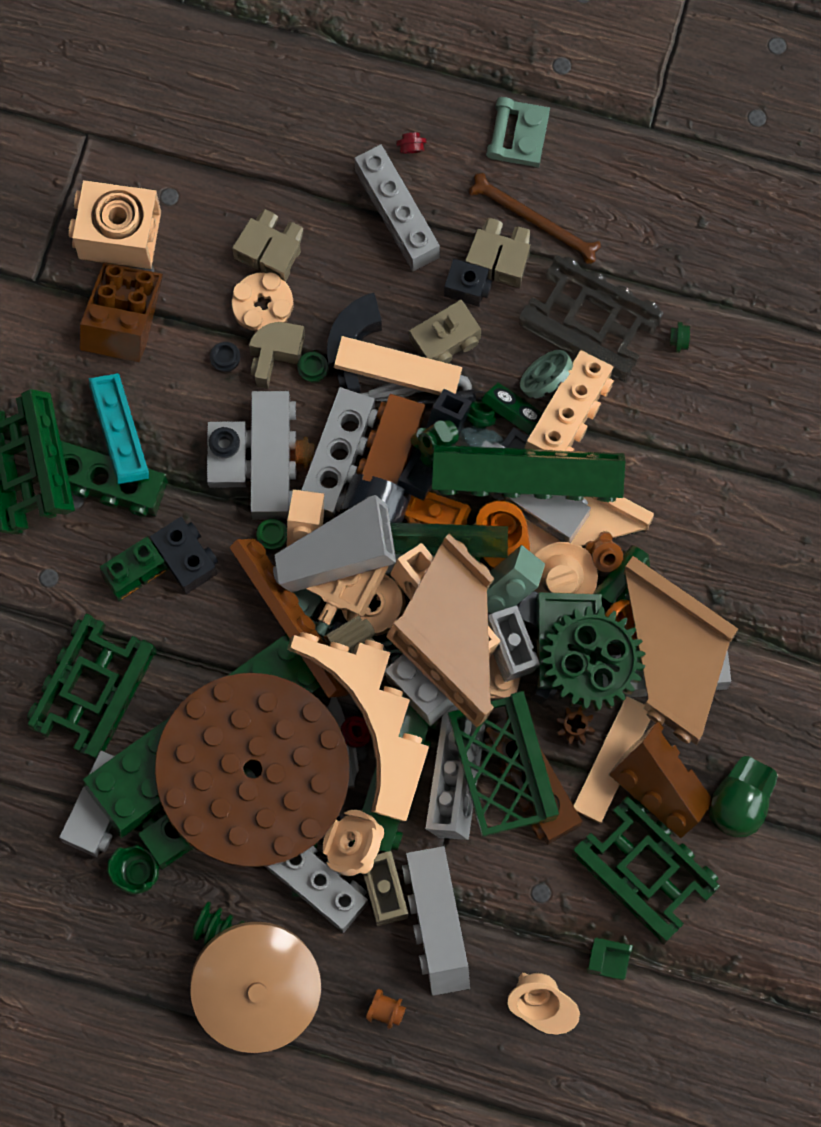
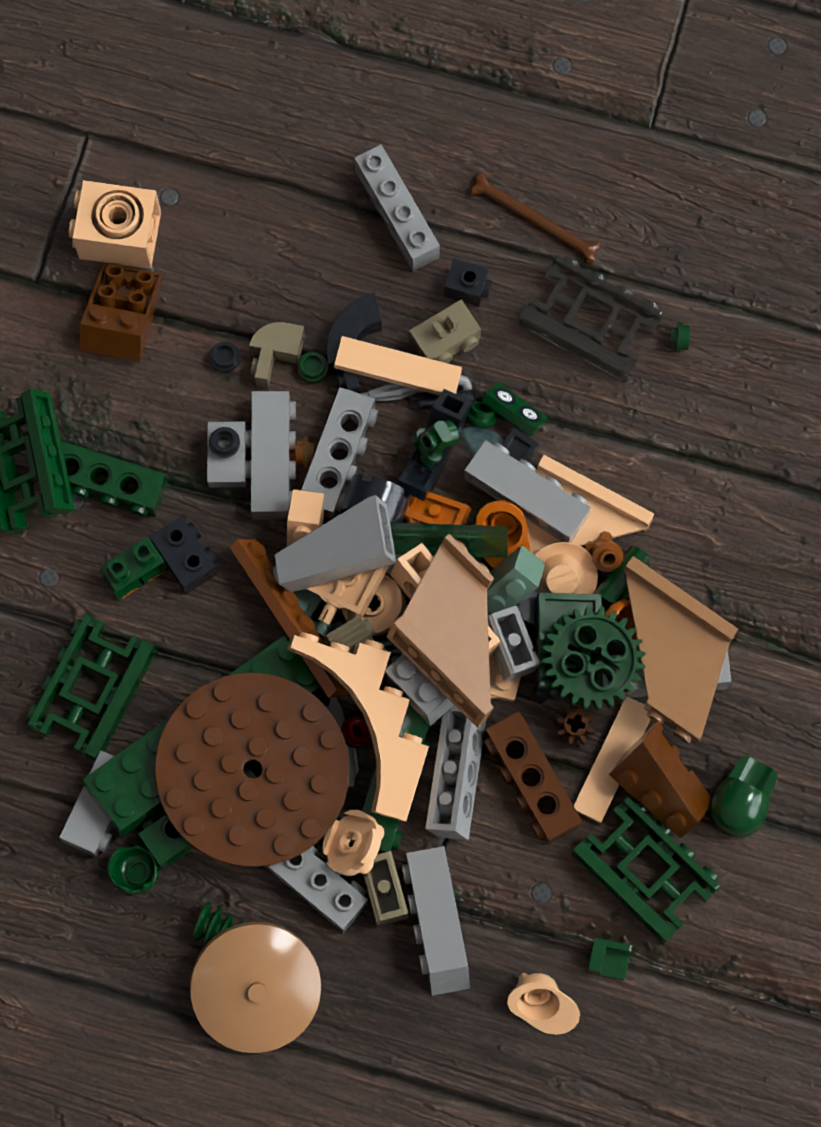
teal tile [89,373,149,484] -> none
dark tan hips [232,209,304,282] -> none
light nougat plate [232,272,294,333] -> none
green plate [256,519,287,550] -> none
dark orange brick [357,394,425,485] -> none
dark orange brick [366,989,406,1029] -> none
dark red plate [396,132,427,154] -> none
dark green brick [432,445,626,502] -> none
dark green fence [447,691,559,837] -> none
dark tan hips [465,218,531,288] -> none
sand green plate [486,97,550,167] -> none
sand green wheel [520,350,573,399] -> none
light nougat brick [524,350,614,451] -> none

